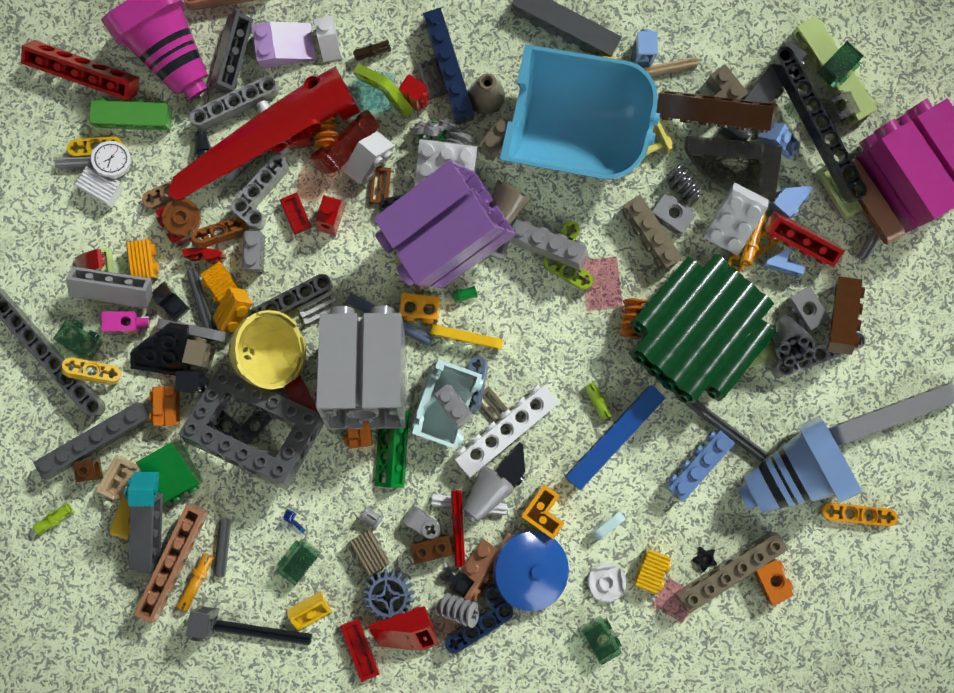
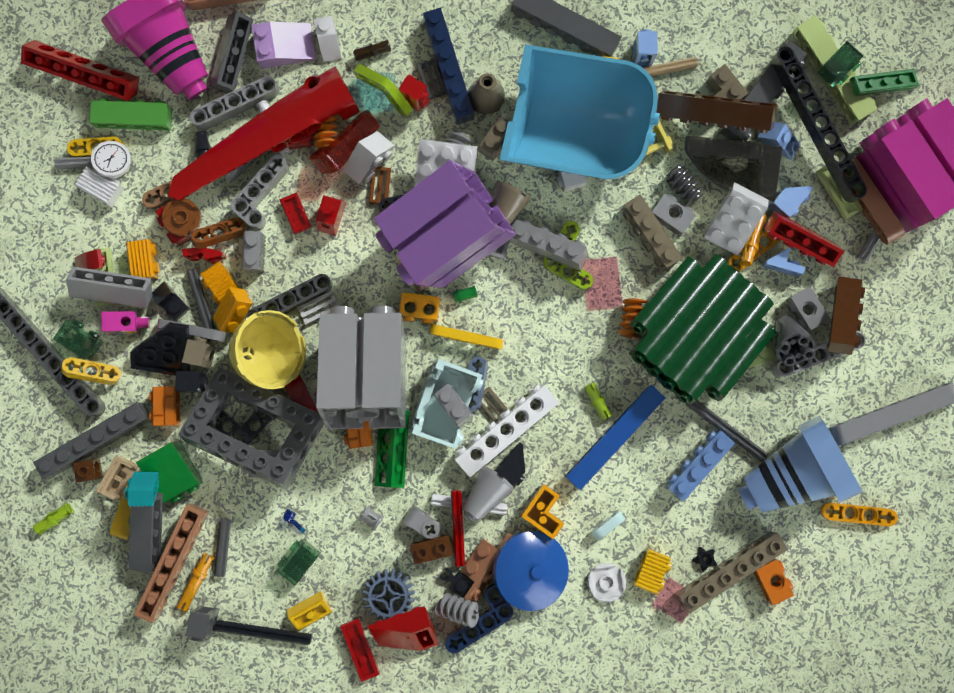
sand blue axle [346,293,433,346] -> none
dark tan brick [348,529,390,576] -> none
light grey plant [410,117,457,150] -> none
clear green brick [580,615,622,665] -> none
clear smoke brick [811,90,861,128] -> none
none -> white brick [556,171,587,192]
none -> green tile [849,69,920,97]

